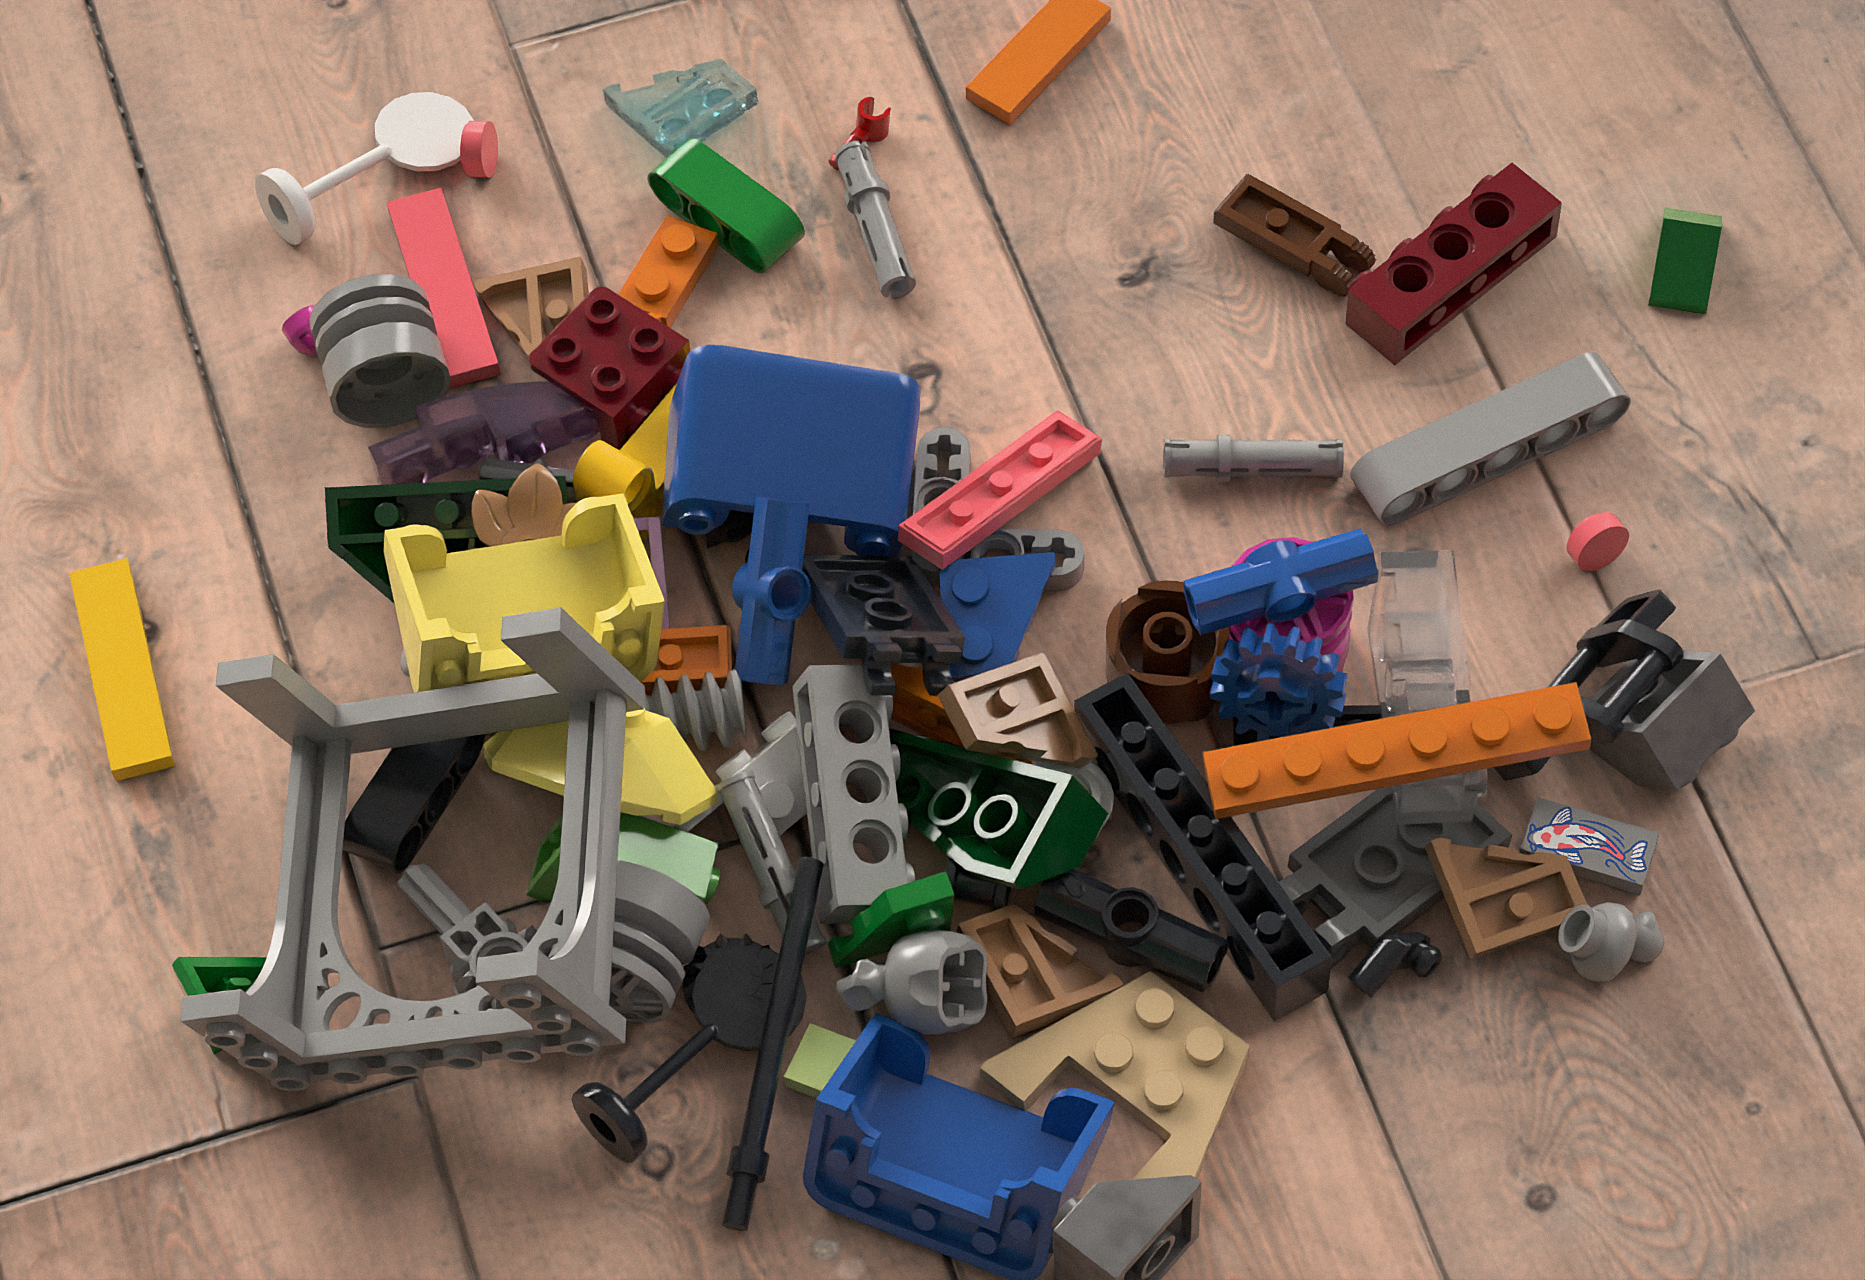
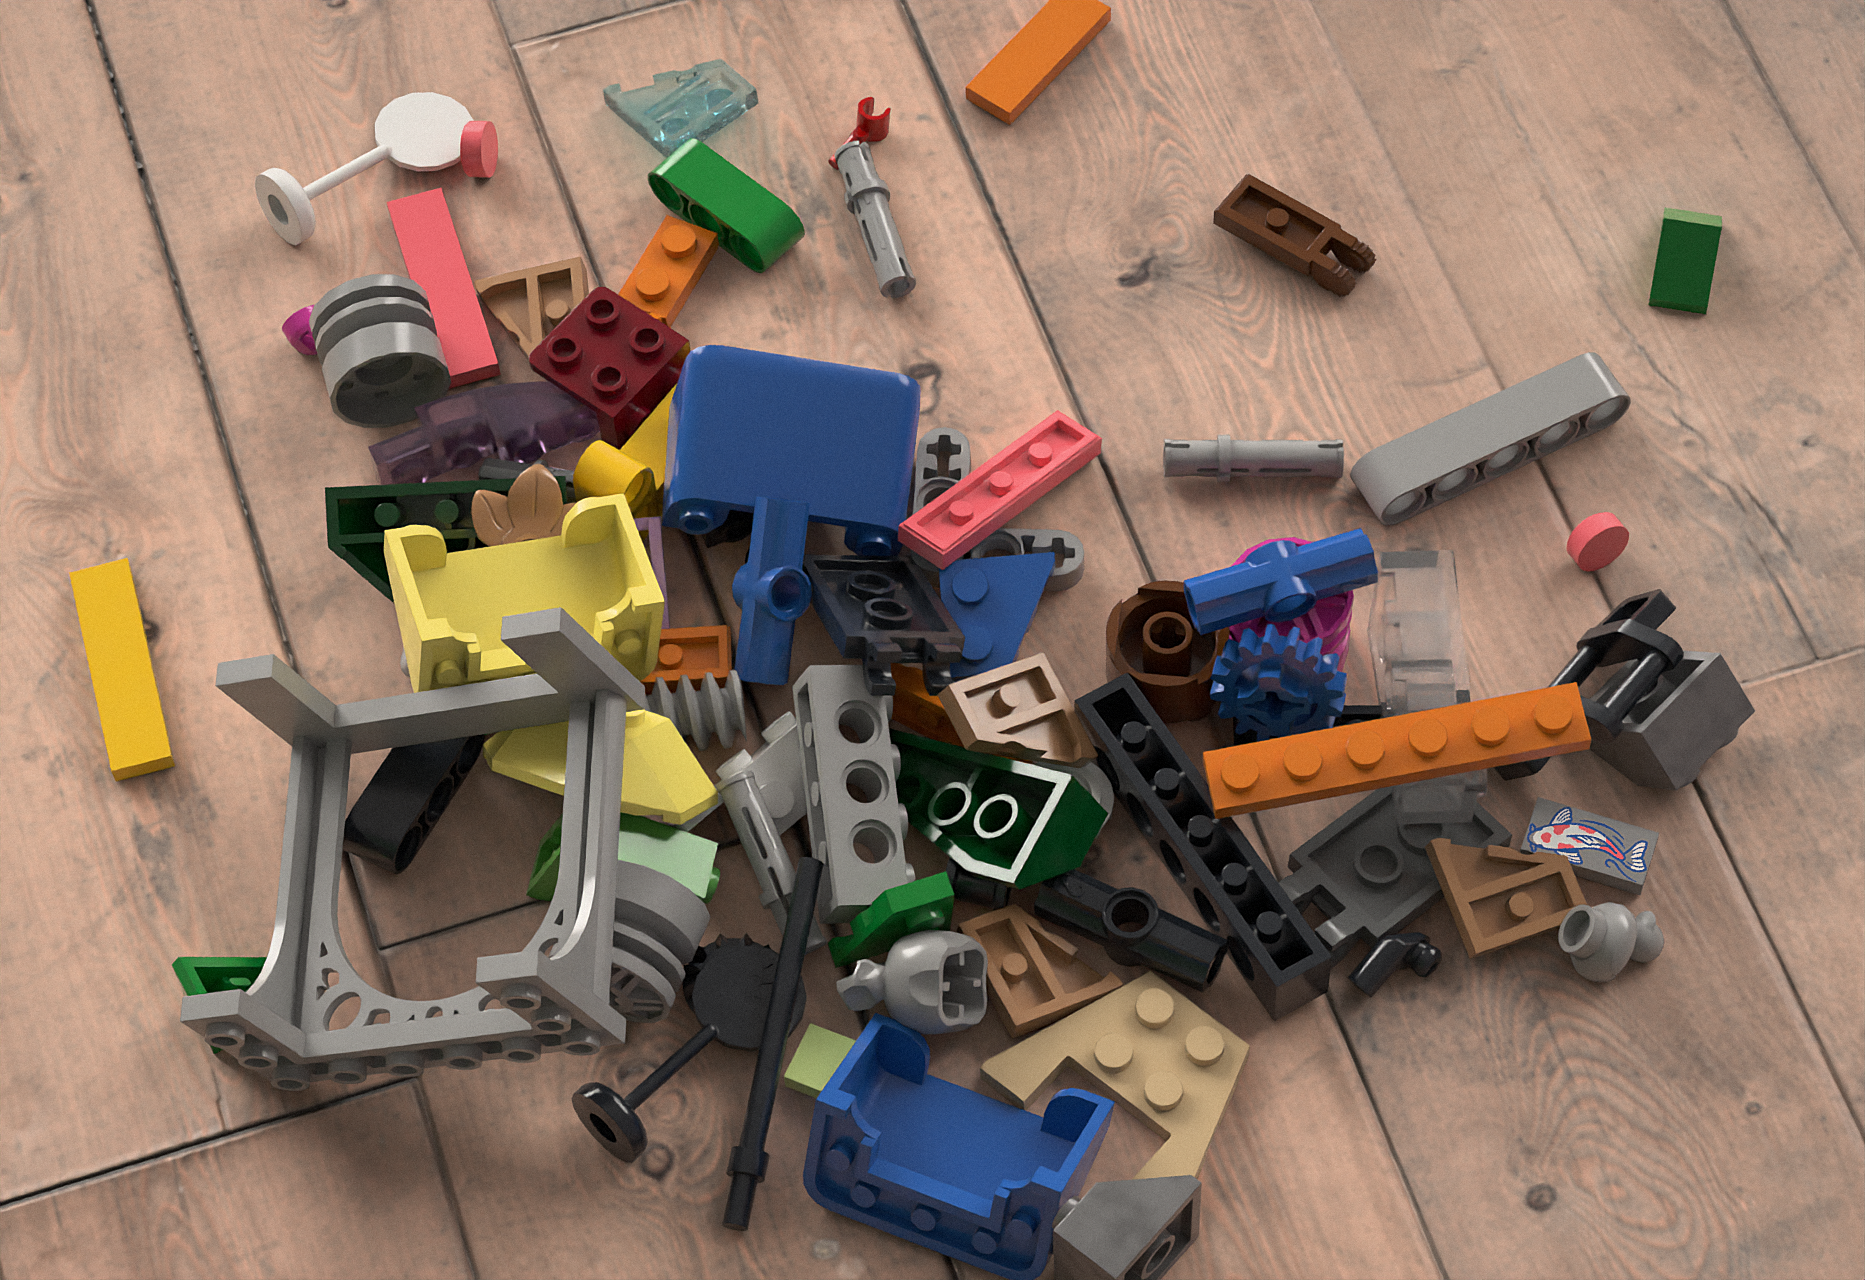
light grey gear [398,863,553,1011] -> none
dark red brick [1345,162,1562,365] -> none

